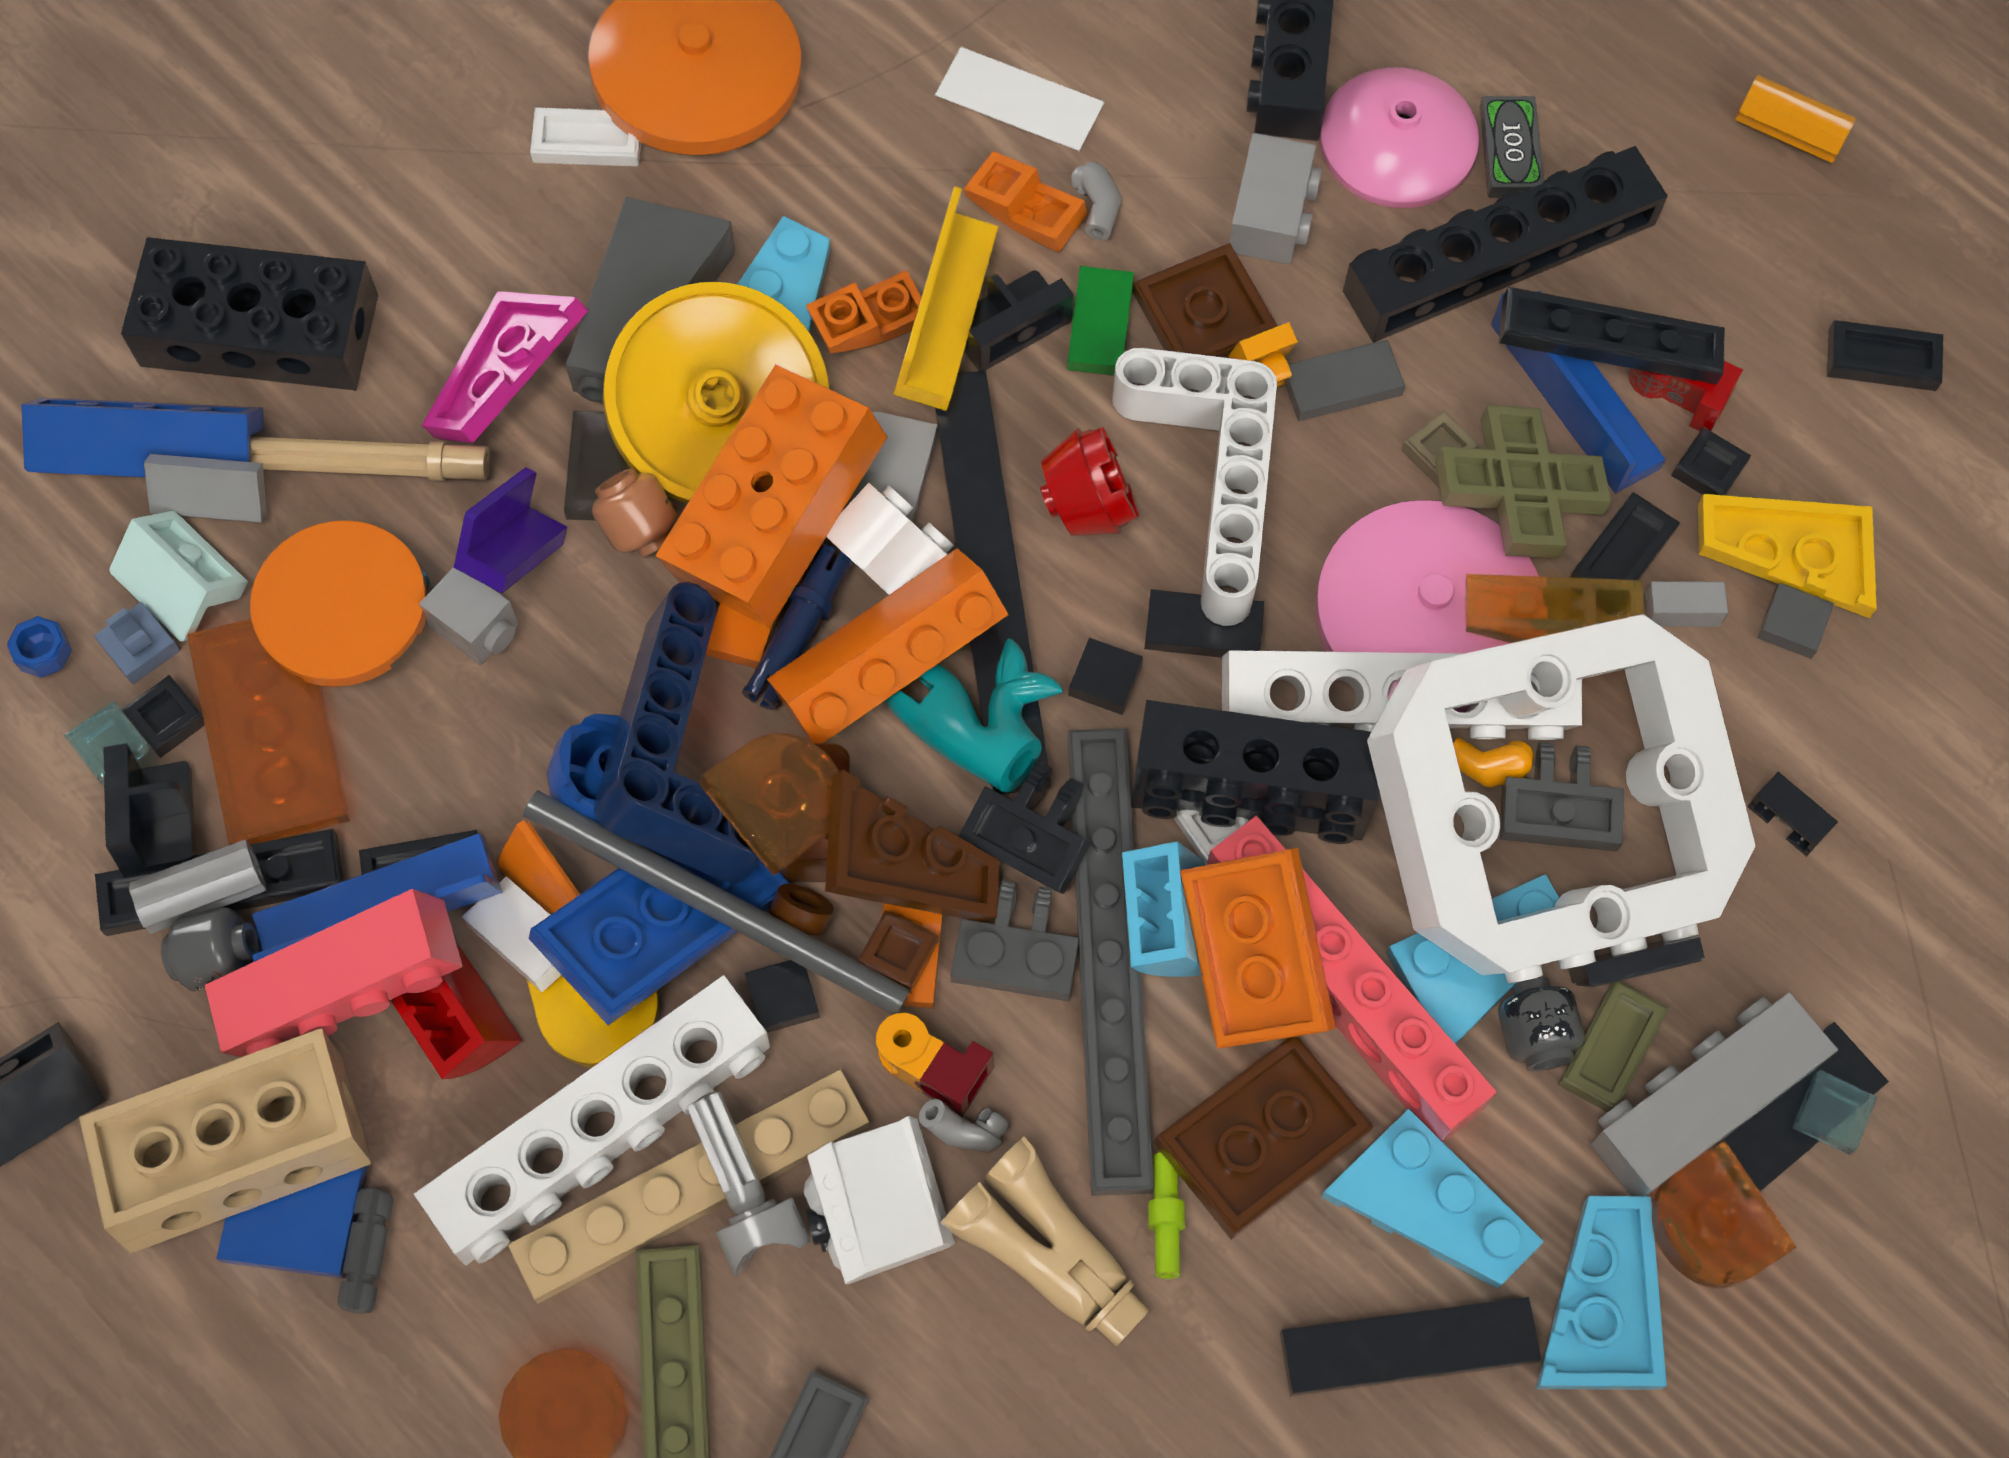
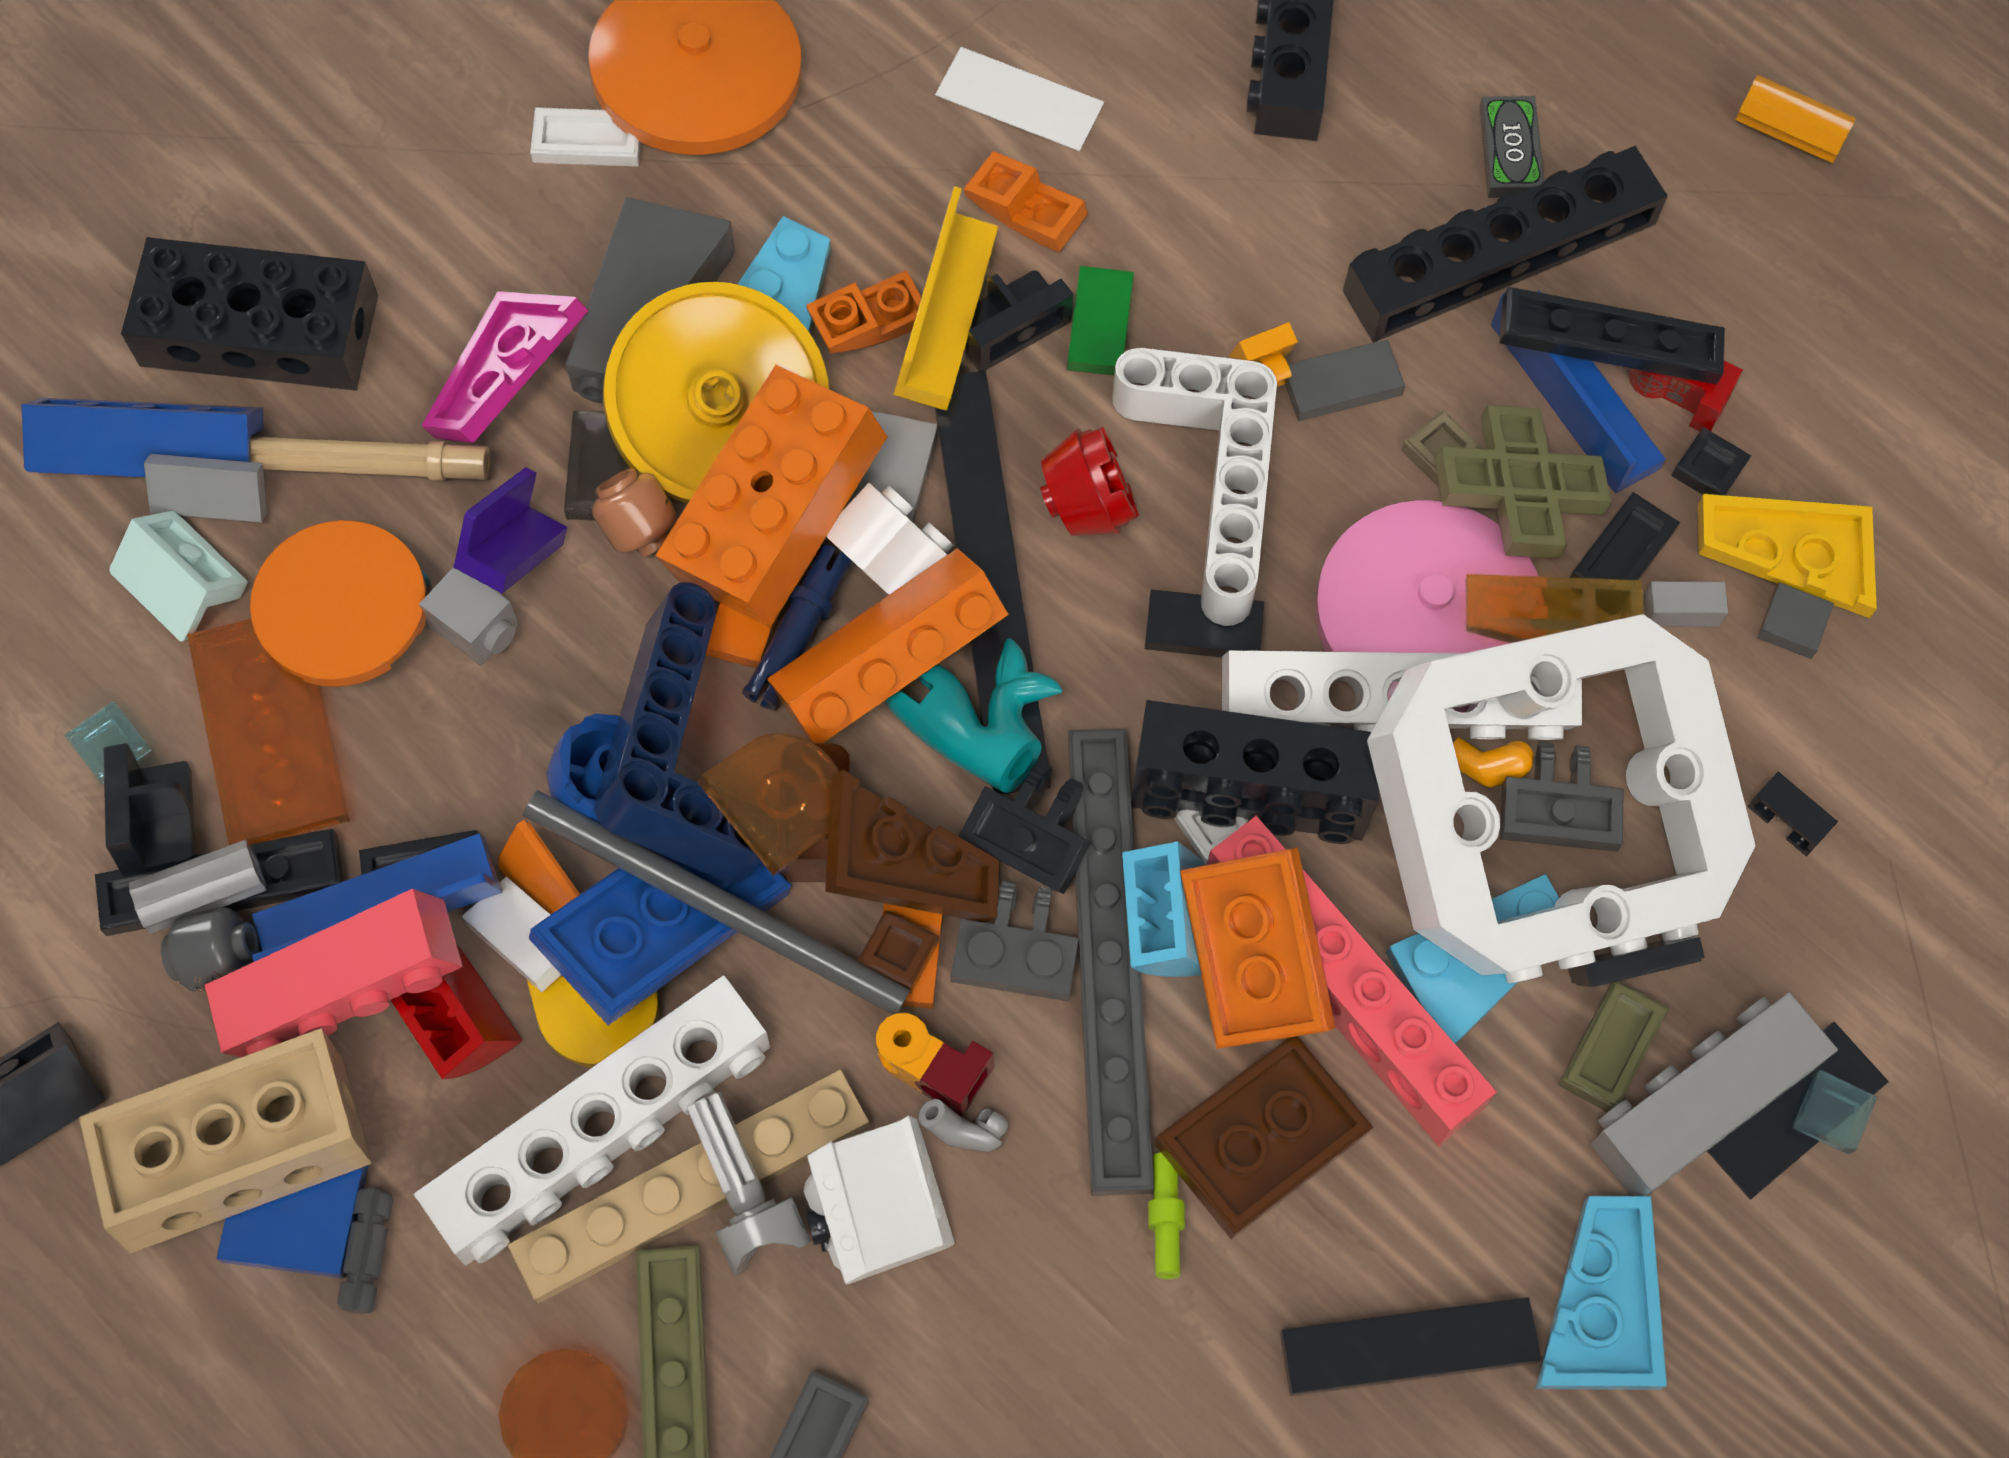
blue tile [7,616,72,678] -> none
sand blue tile [94,602,180,685] -> none
black tile [122,675,208,758] -> none
black tile [745,960,820,1033] -> none
reddish brown tile [769,884,834,936] -> none
tan piece [941,1136,1150,1347] -> none
black tile [1068,638,1143,715] -> none
light grey arm [1071,161,1122,240] -> none
reddish brown tile [1132,243,1278,358] -> none
light grey brick [1229,133,1322,265] -> none
bright pink dish [1319,67,1479,208] -> none
medium azure wing [1321,1109,1544,1289] -> none
dark grey head [1498,977,1584,1071] -> none
clear orange tile [1652,1141,1797,1288] -> none
black tile [1827,320,1943,391] -> none

